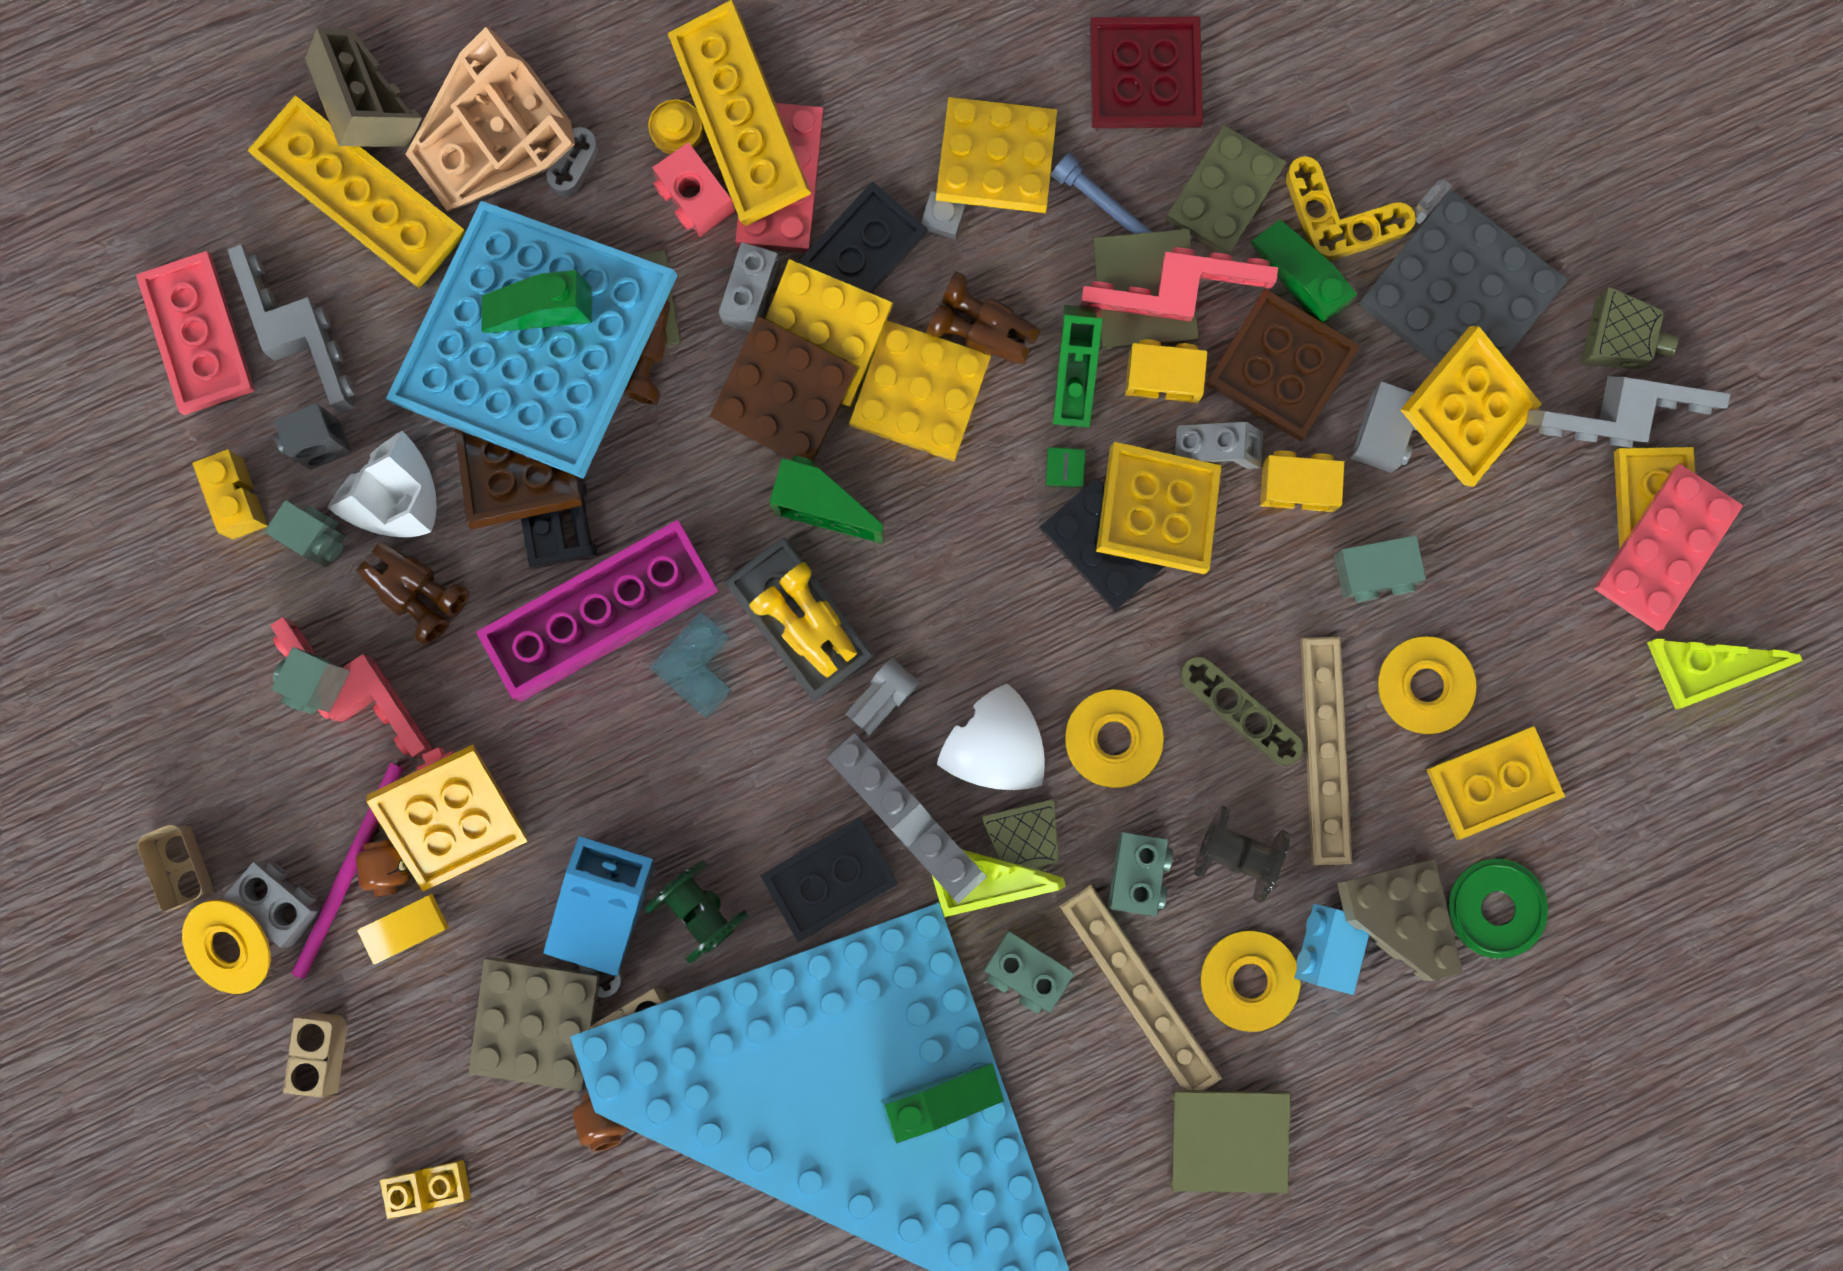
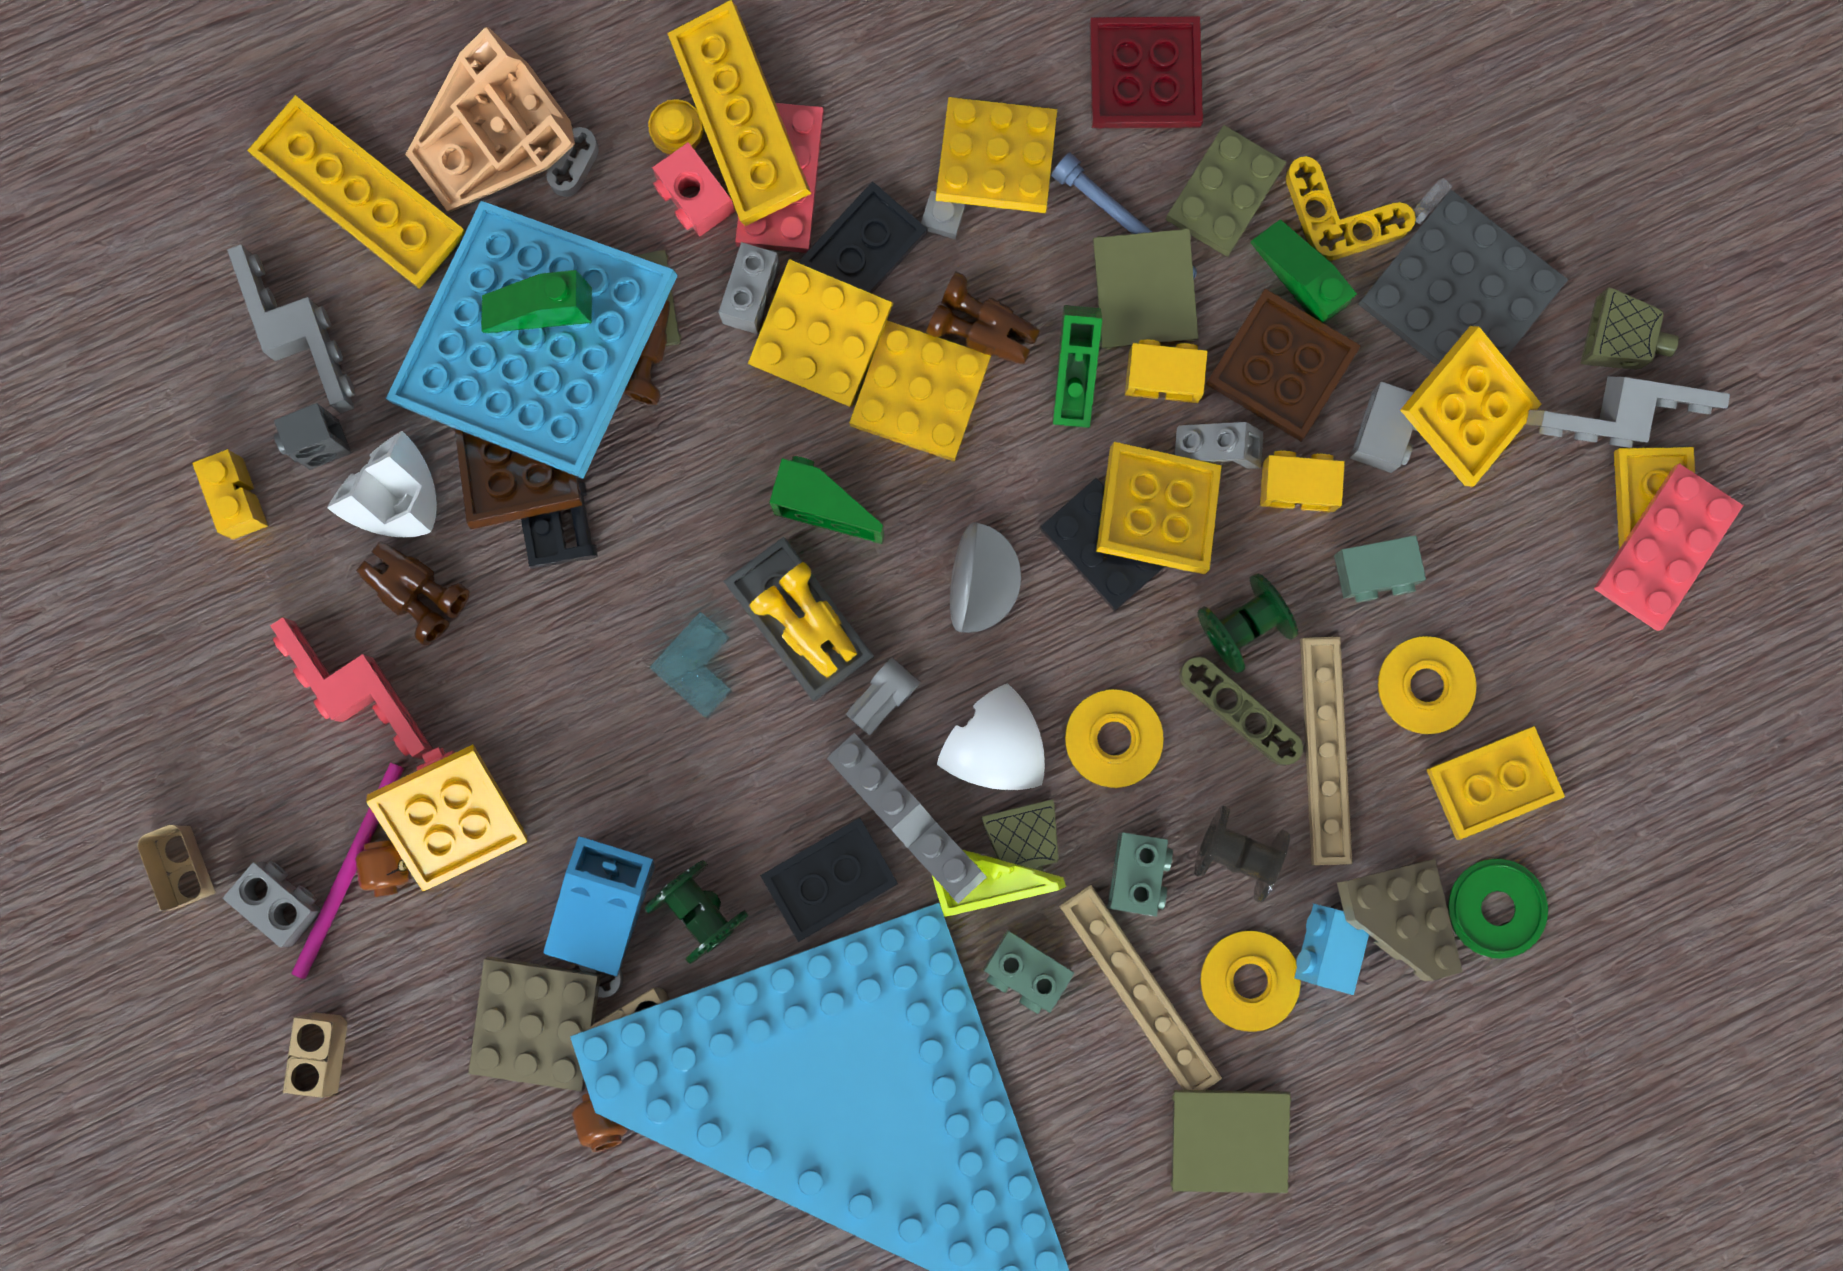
coral plate [136,251,255,415] -> none
yellow piece [182,899,271,994] -> none
sand green brick [264,500,346,568] -> none
sand green brick [271,647,350,715] -> none
dark tan wedge [305,28,422,147] -> none
yellow slope [357,894,449,964] -> none
yellow slope [380,1160,471,1219] -> none
dark pink brick [476,520,719,702] -> none
reddish brown plate [709,316,860,461] -> none
green slope [881,1063,1004,1144] -> none
green tile [1045,447,1085,489] -> none
coral bracket [1080,247,1278,322] -> none
neon yellow wing [1647,639,1803,709] -> none
none -> light grey piece [950,522,1021,633]
none -> dark green hose [1197,573,1298,673]

